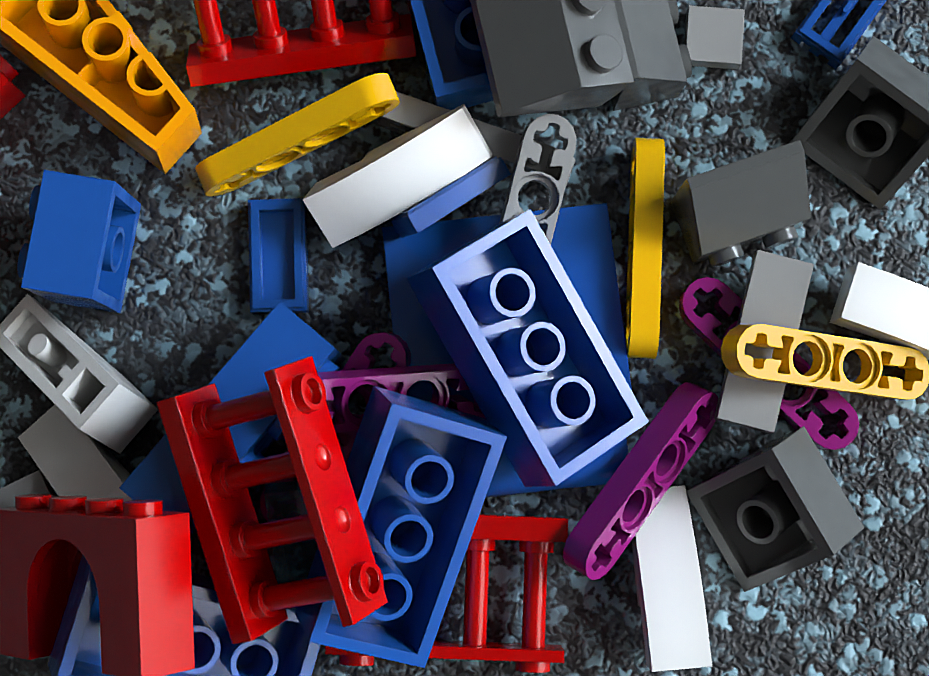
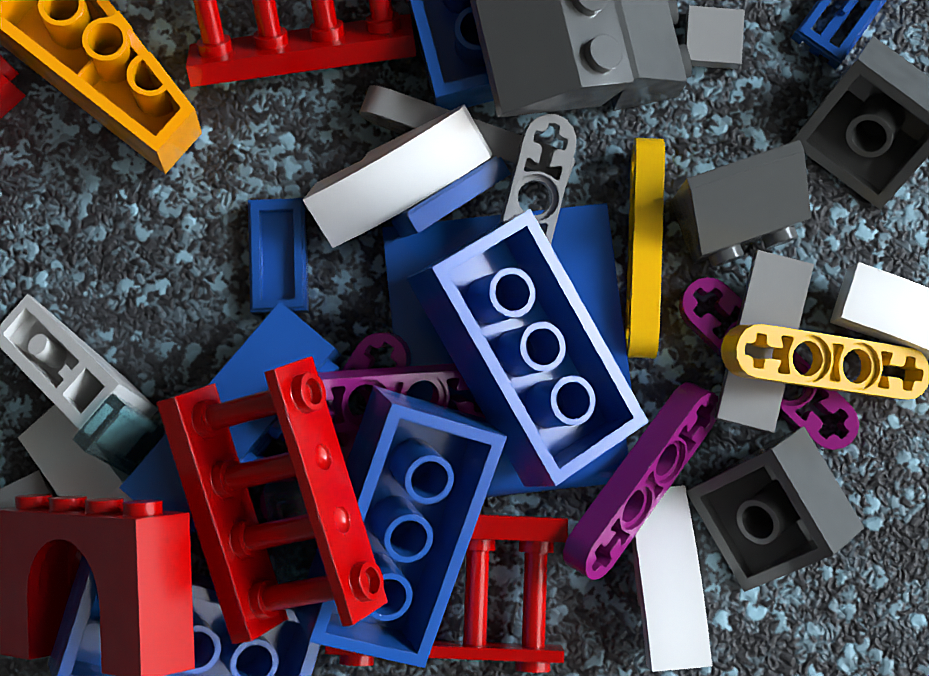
blue brick [17,170,141,313] -> none
yellow beam [195,73,400,196] -> none
none -> clear light blue tile [73,393,166,475]

